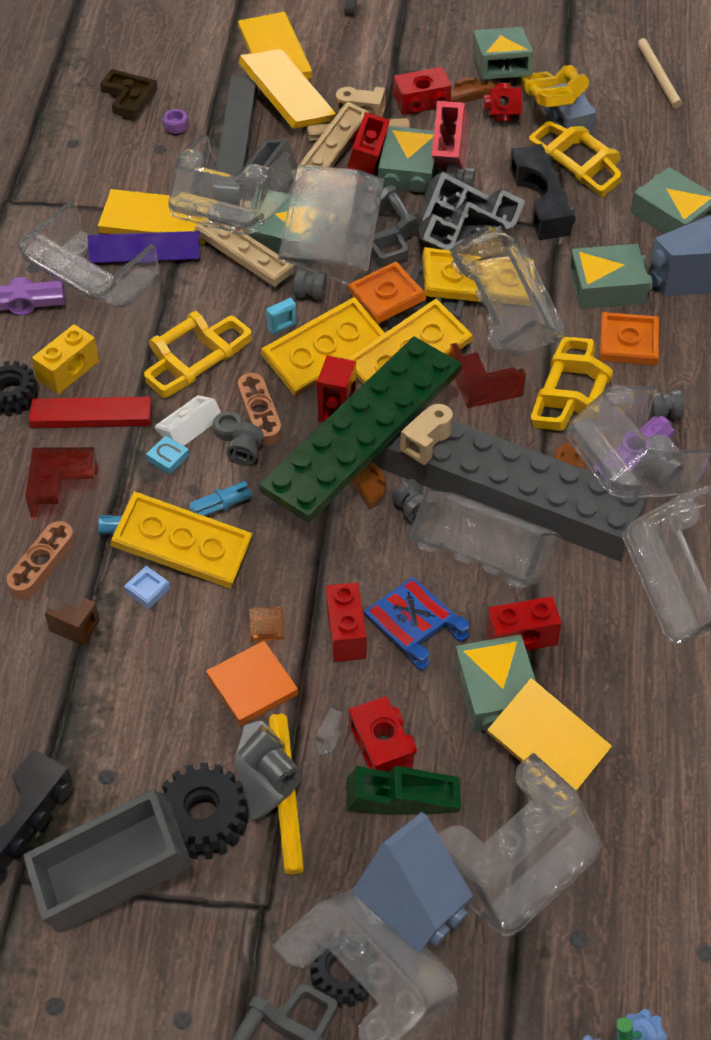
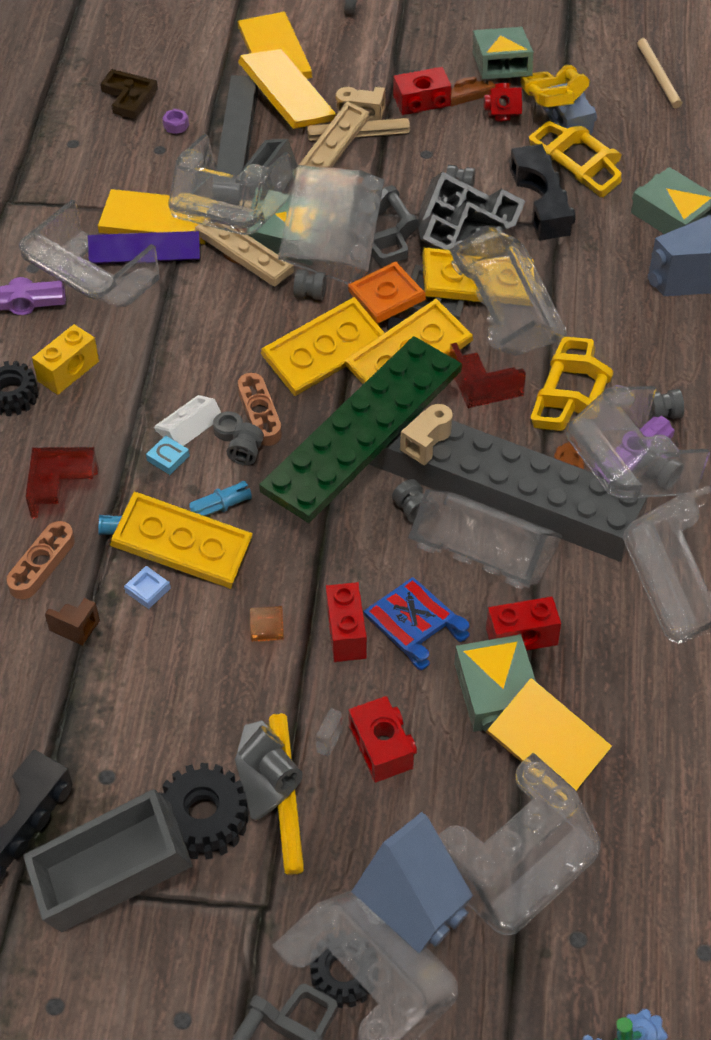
red tile [29,396,152,428] -> none
yellow bar [144,310,252,398] -> none
orange tile [206,641,298,726] -> none
medium azure tile [266,298,297,335] -> none
red brick [317,355,356,422] -> none
dark green slope [346,766,461,815] -> none
red brick [347,112,390,178] -> none
dark orange tile [351,462,386,510] -> none
sand green brick [378,126,437,193] -> none
coral brick [431,101,469,169] -> none
sand green brick [569,244,653,309] -> none
orange tile [599,312,659,366] -> none

